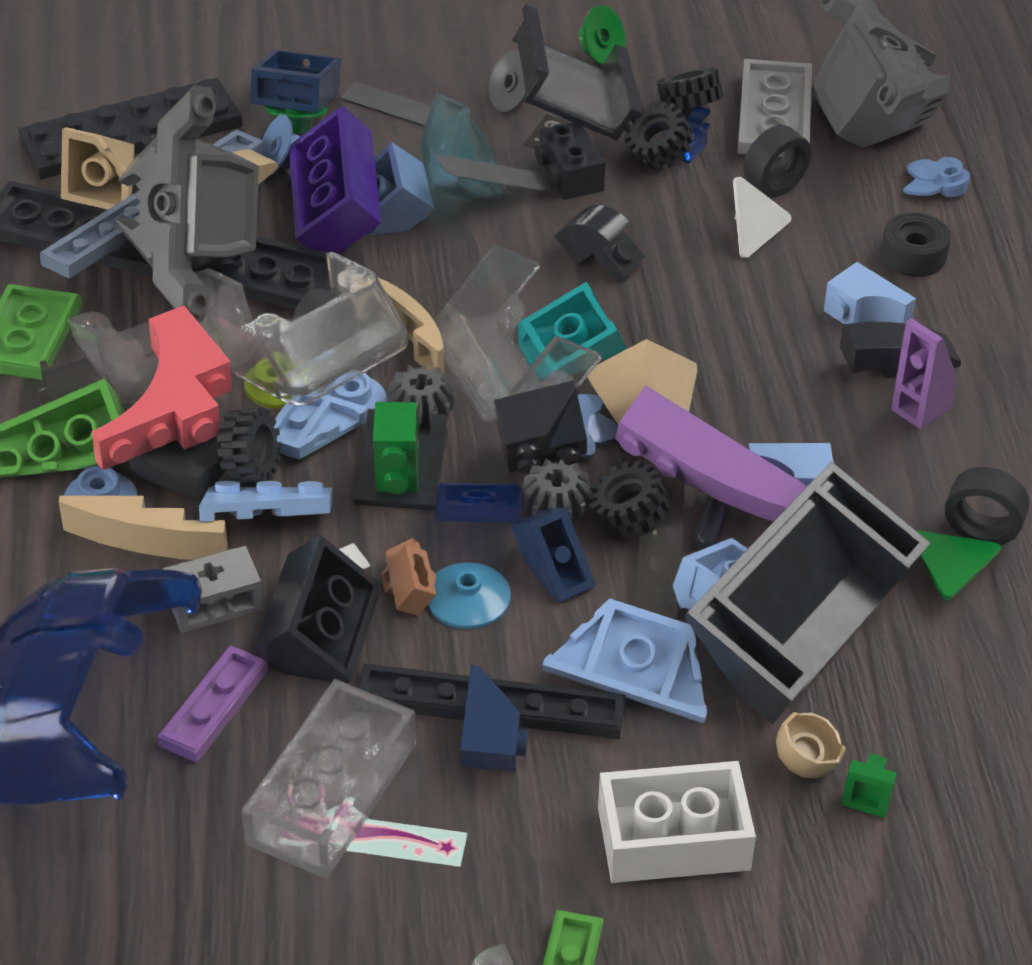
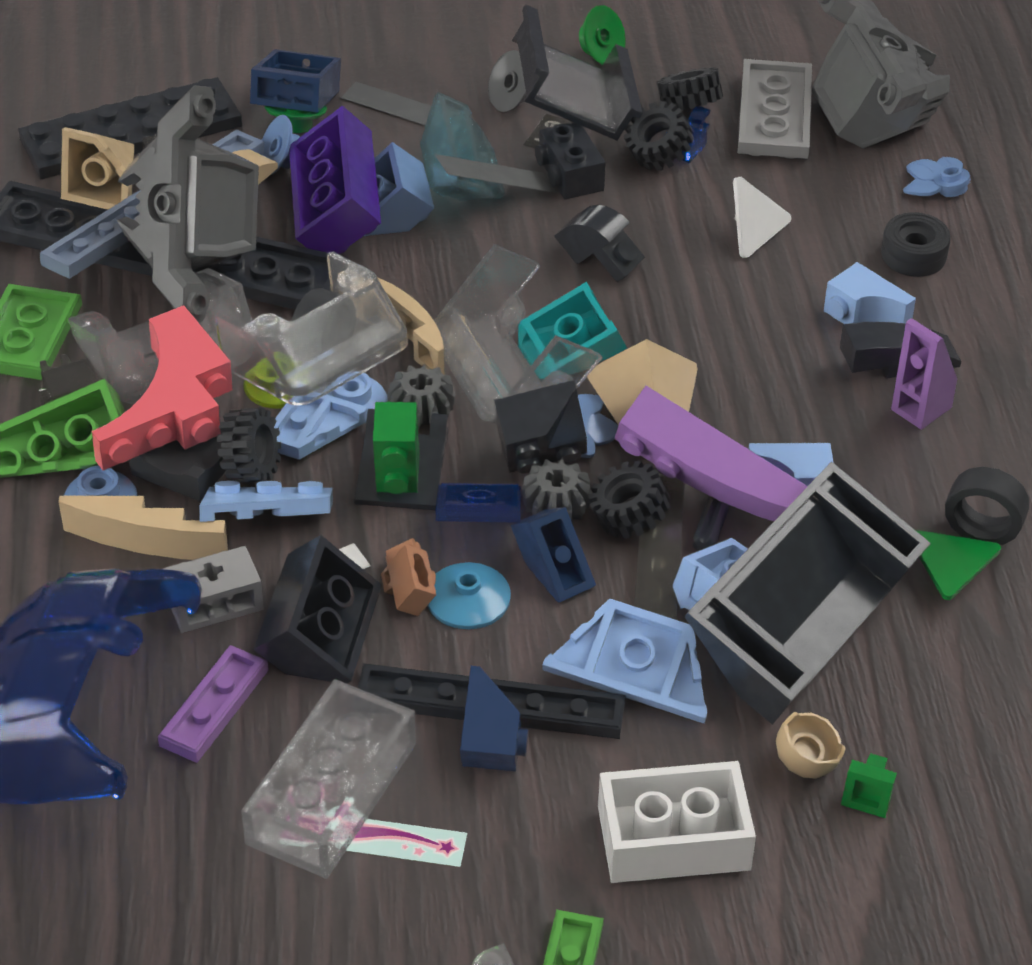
black tyre [743,124,812,197] -> none

